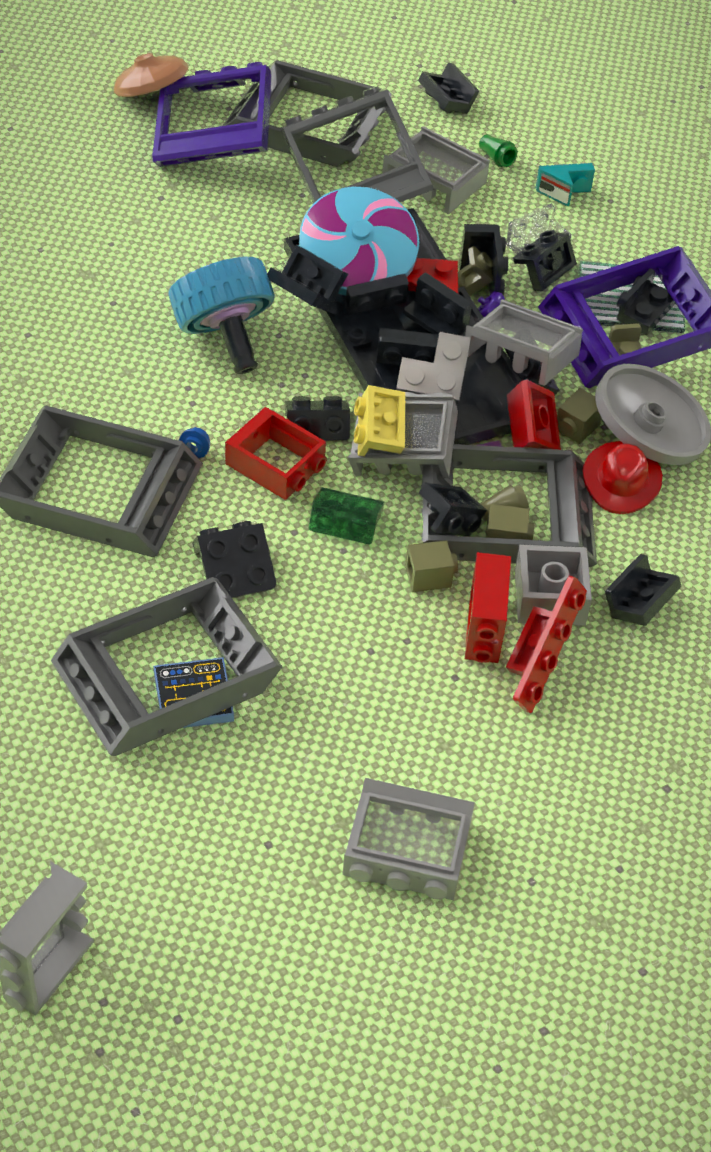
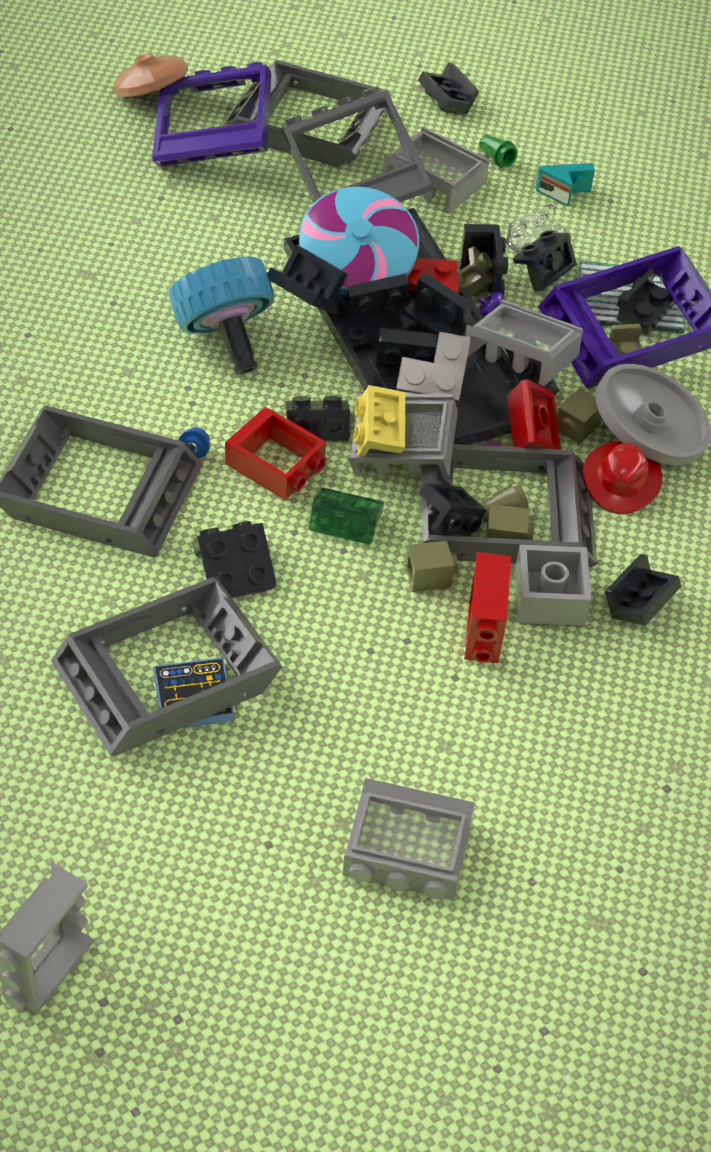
red bracket [506,576,587,713] -> none

